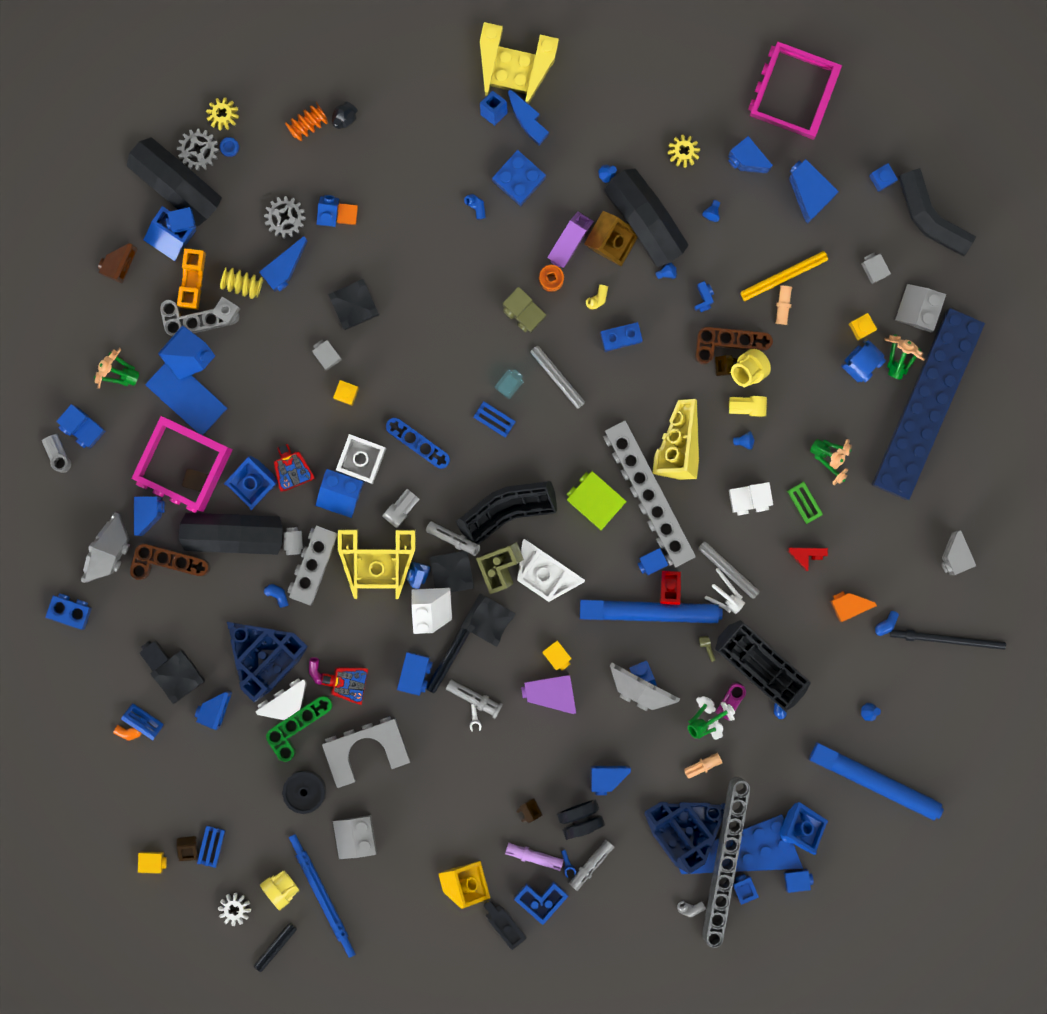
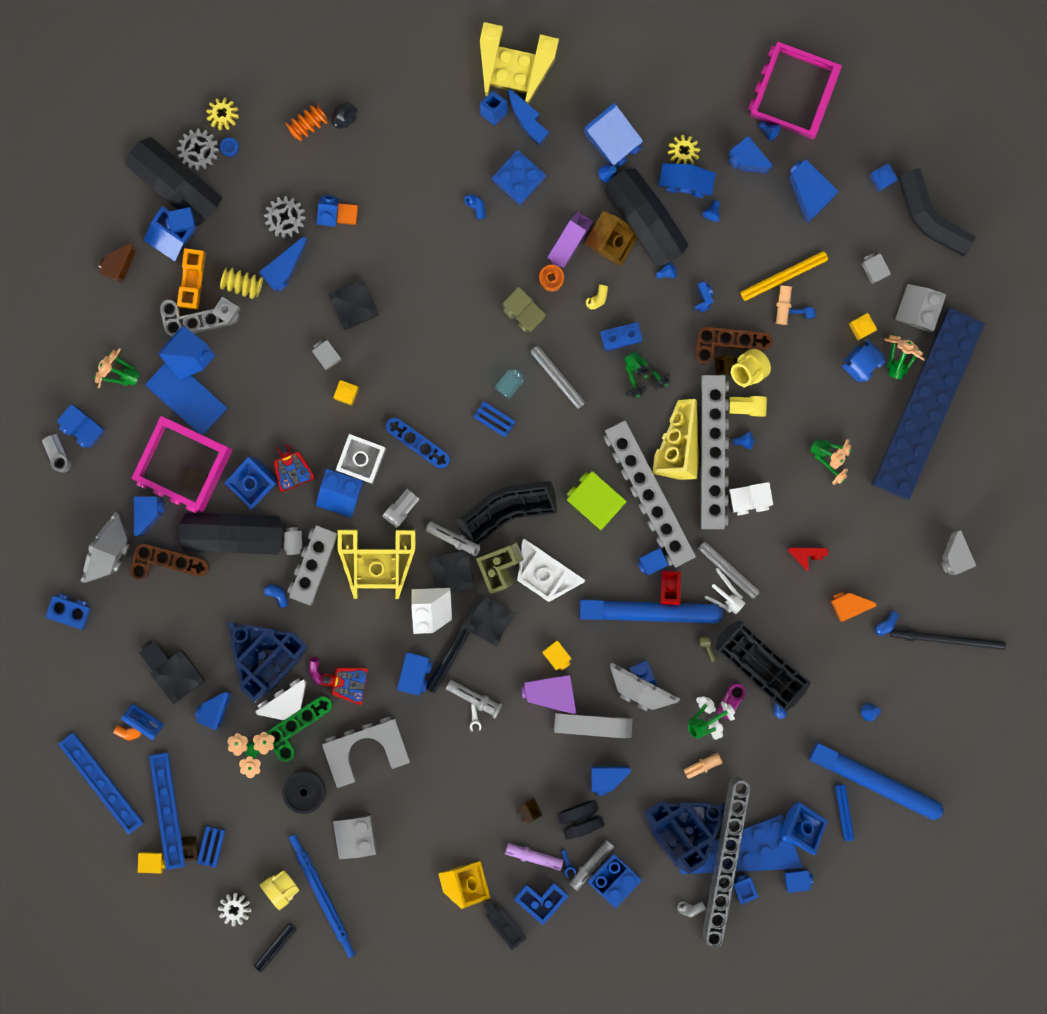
blue bracket [406,562,430,589] -> none
bright green tile [787,482,823,524] -> none
none -> blue tile [58,732,144,835]
none -> blue tile [149,752,186,870]
none -> light nougat plant [227,732,274,778]
none -> light grey beam [554,713,633,738]
none -> slope [584,103,643,167]
none -> blue slope [588,854,642,909]
none -> plant [625,352,671,398]
none -> blue brick [659,163,716,198]
none -> light grey brick [700,375,729,530]
none -> blue rock [759,121,781,142]
none -> blue hand [789,307,816,319]
none -> blue axle [835,784,855,841]

